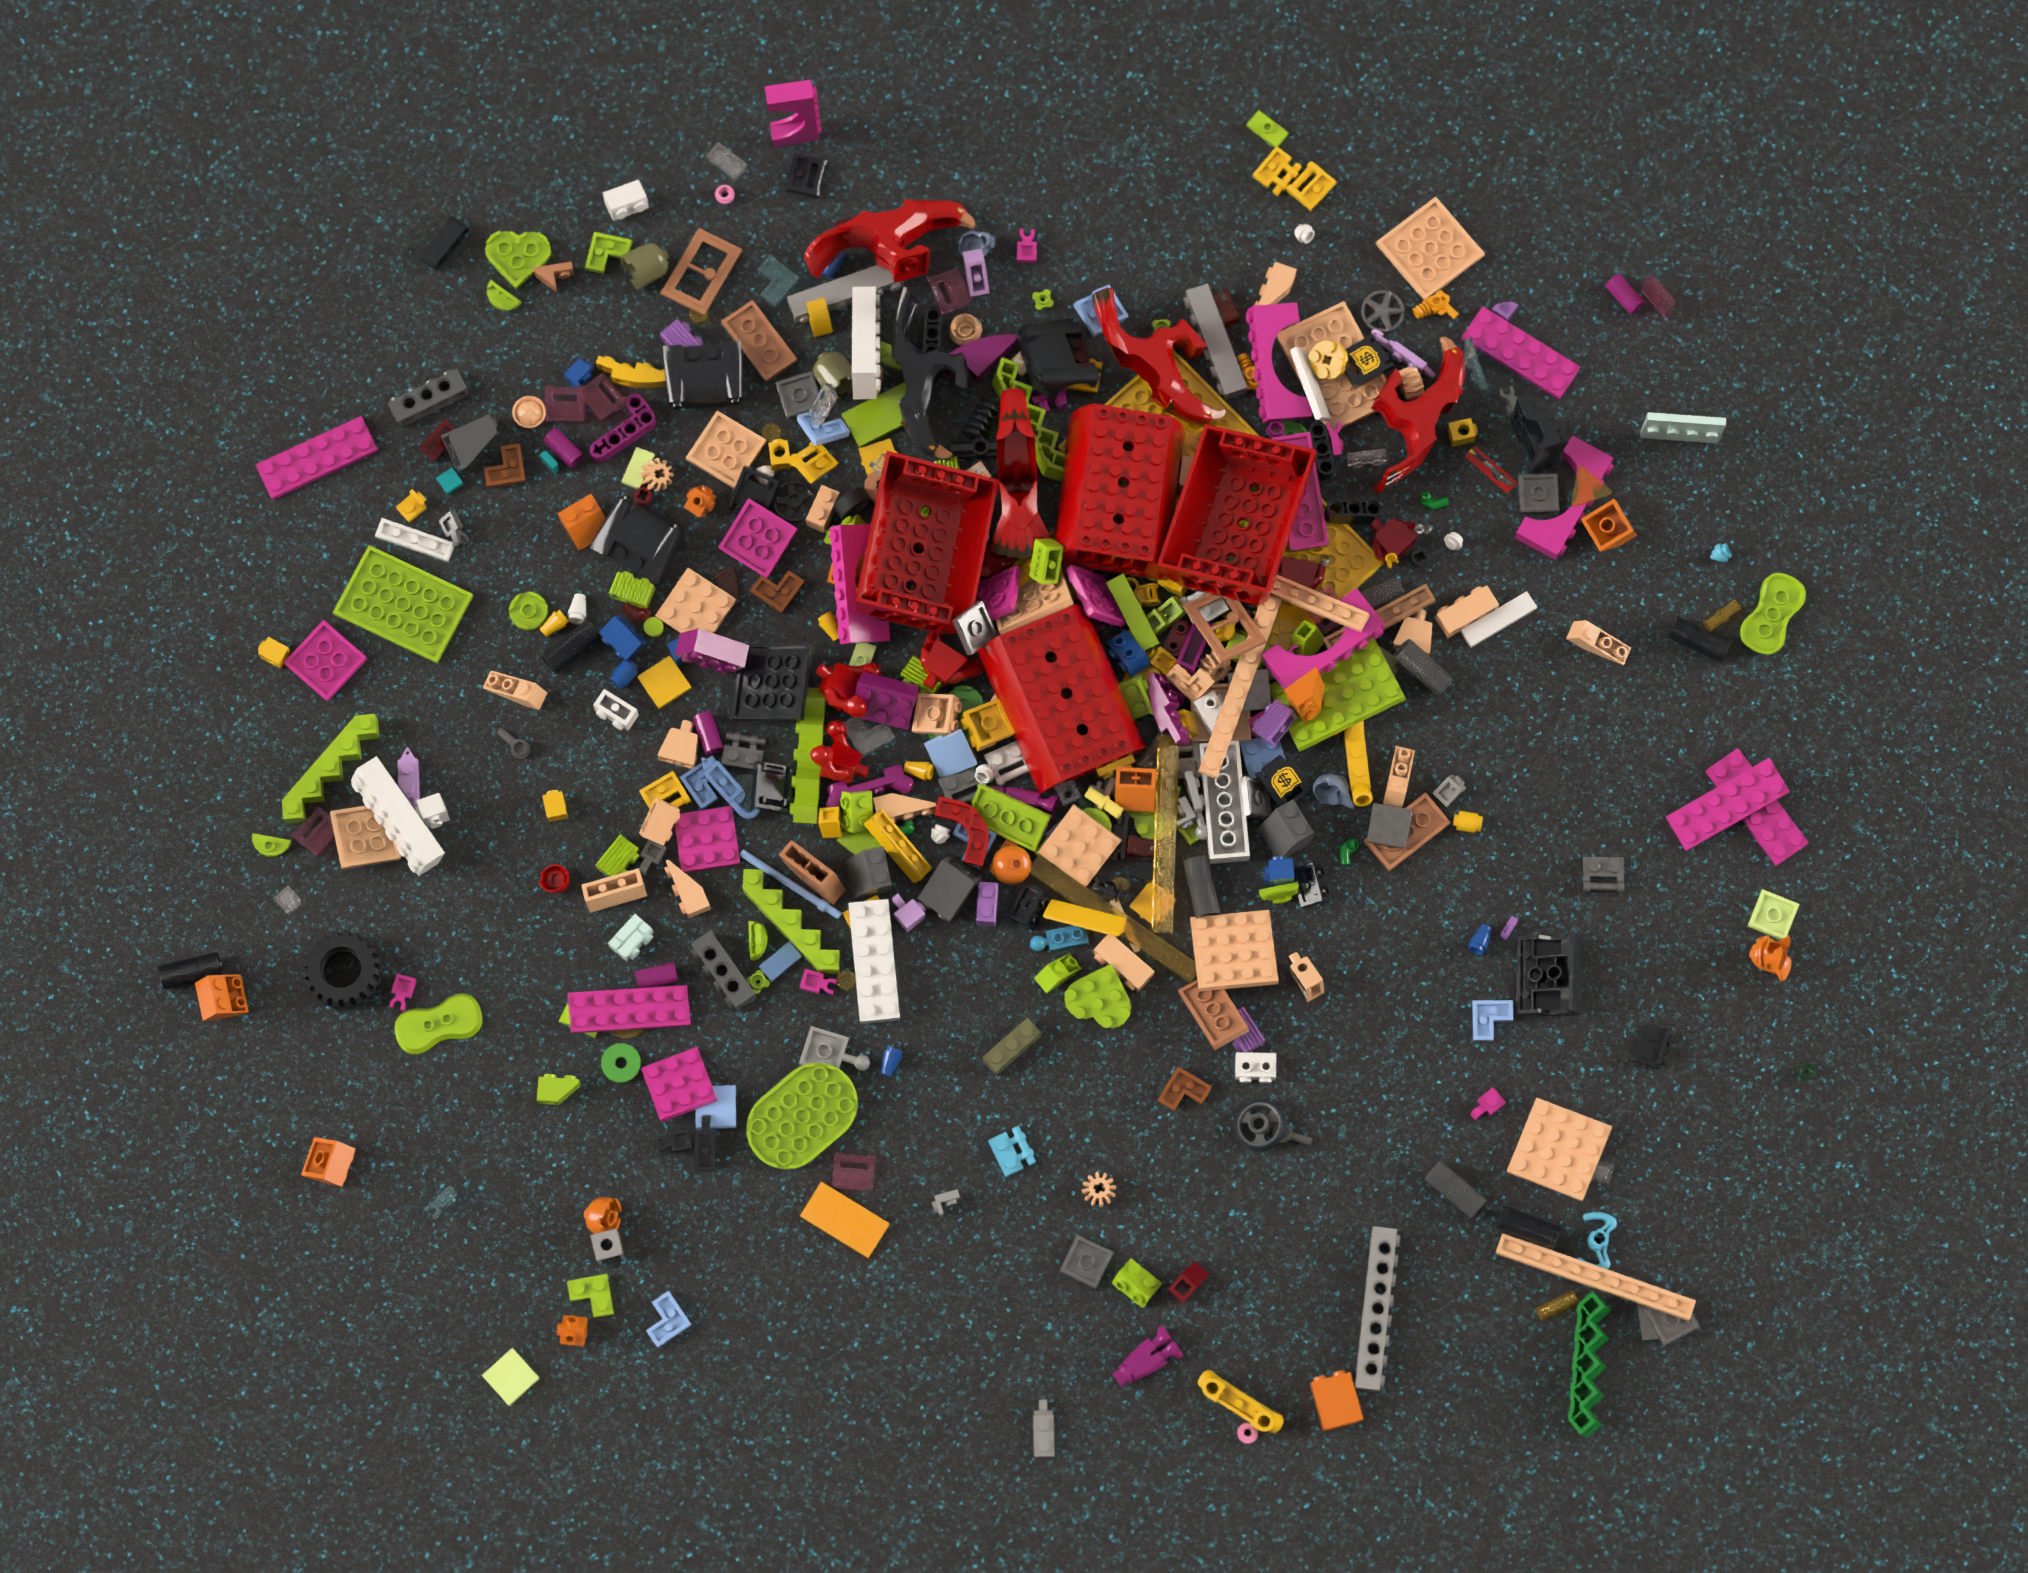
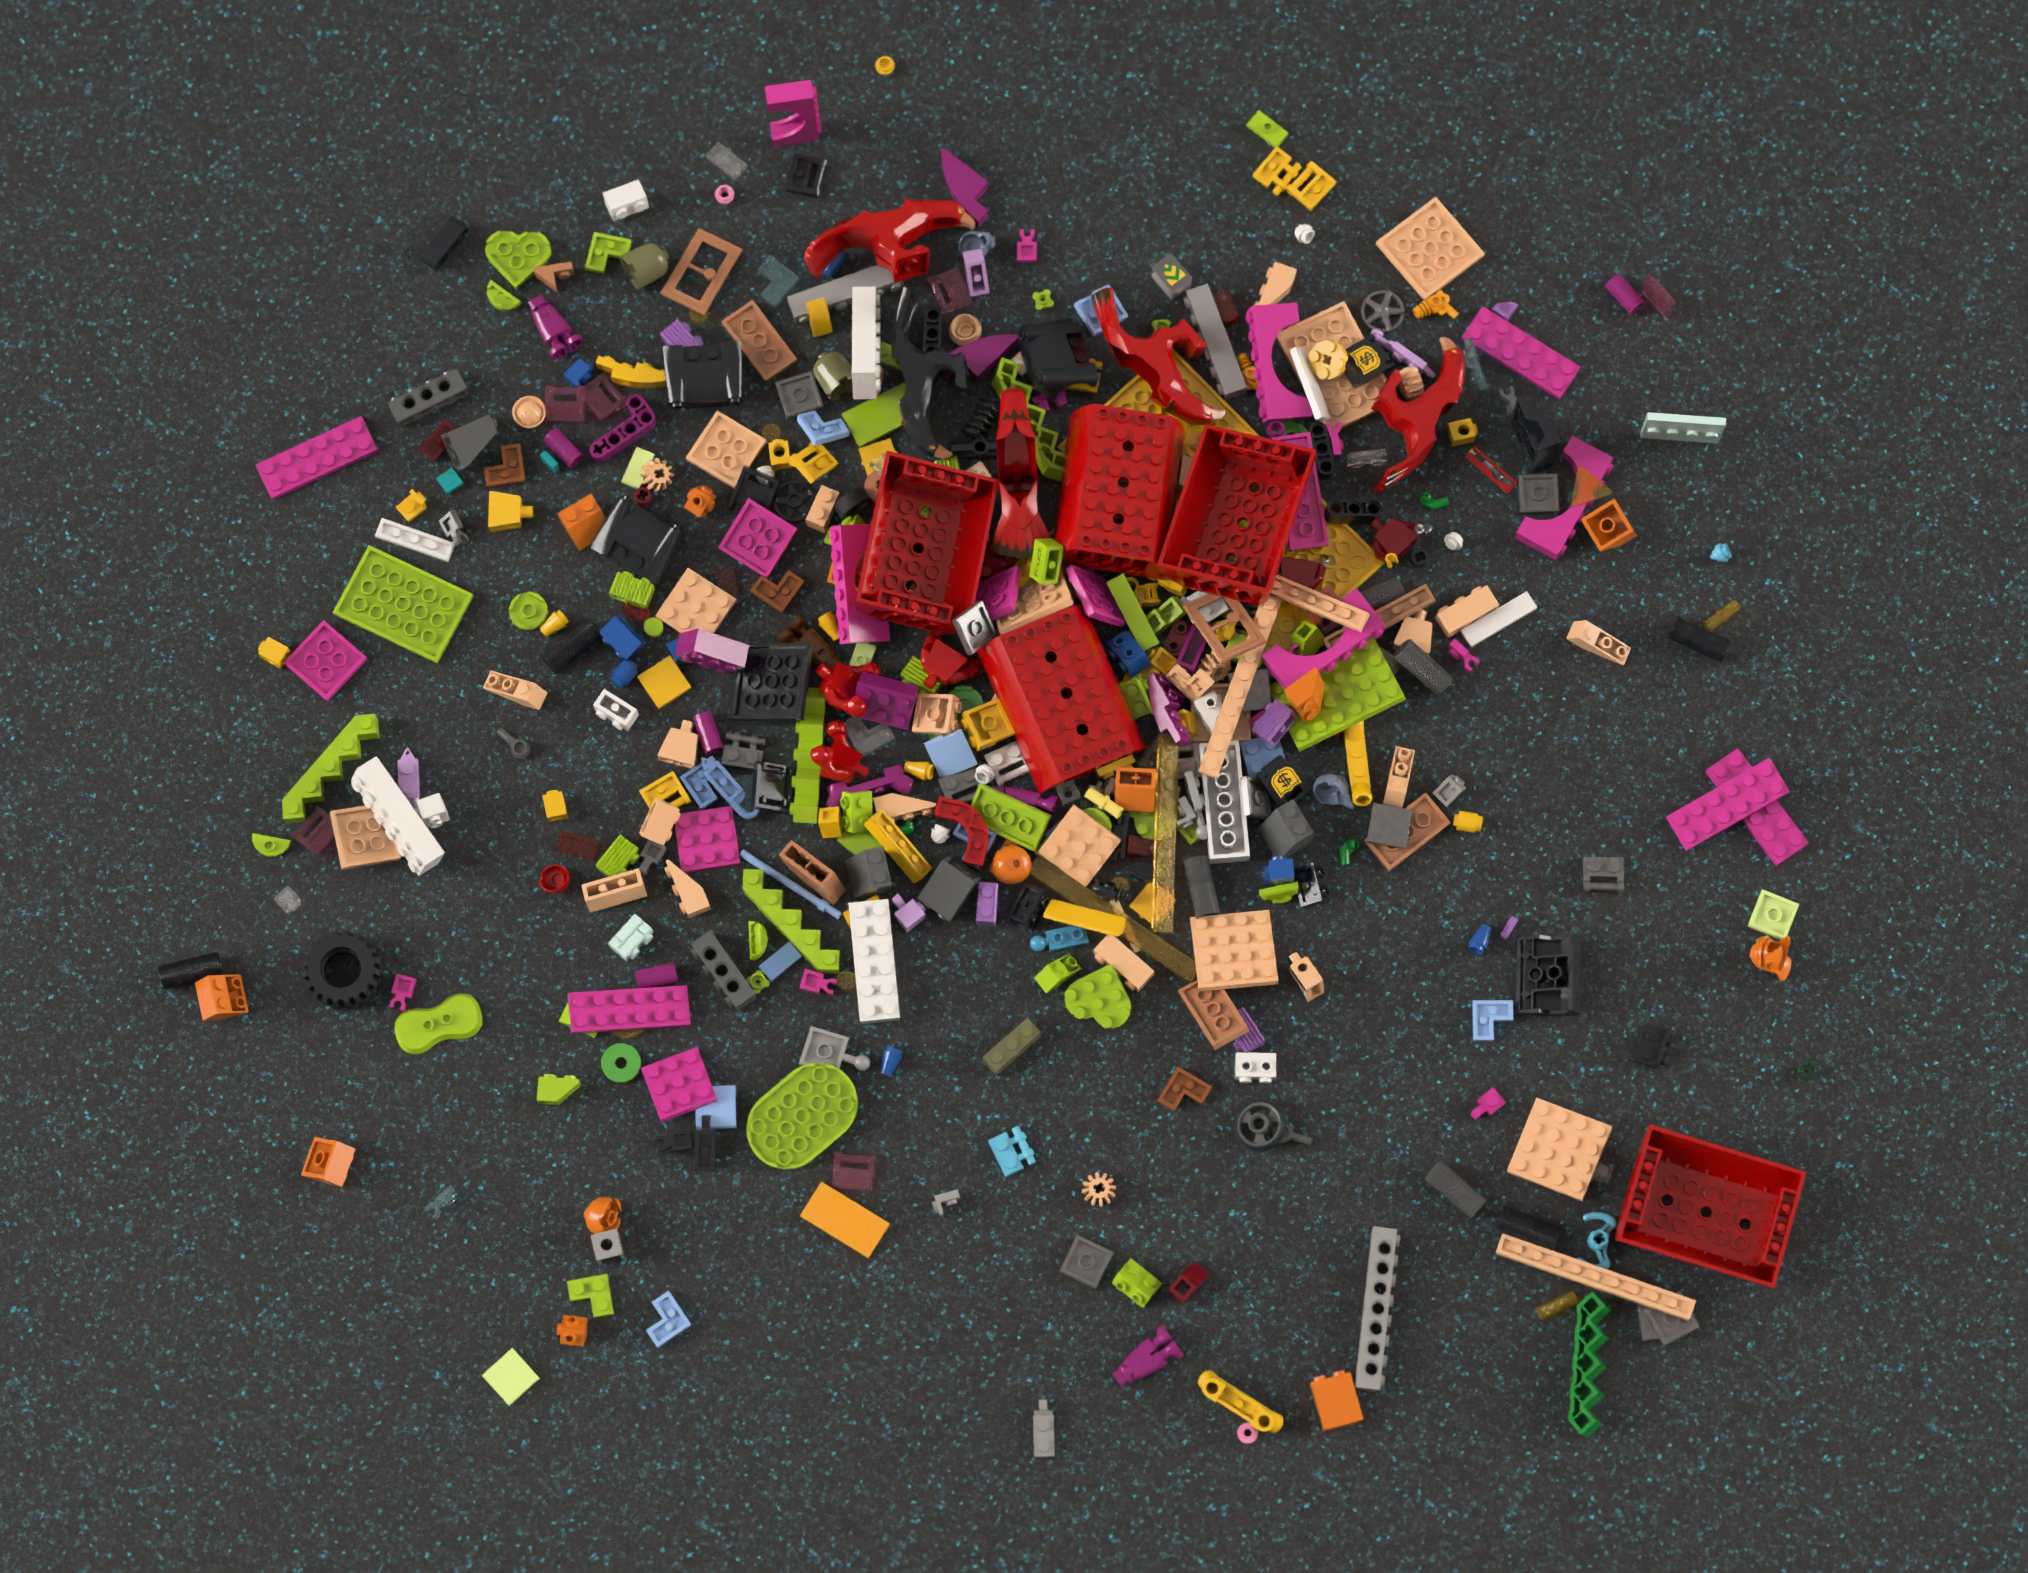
white cone [567,594,586,624] -> none
clear plate [809,383,838,425] -> none
lime plate [1740,573,1806,654] -> none
none -> yellow torso [488,491,533,532]
none -> magenta piece [528,295,584,359]
none -> clear red tile [556,831,600,861]
none -> reddish brown piece [777,613,844,668]
none -> yellow plate [876,56,895,75]
none -> magenta slope [941,148,988,228]
none -> piece [1151,253,1192,300]
none -> dark pink plate [1448,639,1479,672]
none -> red slope [1615,1125,1806,1289]

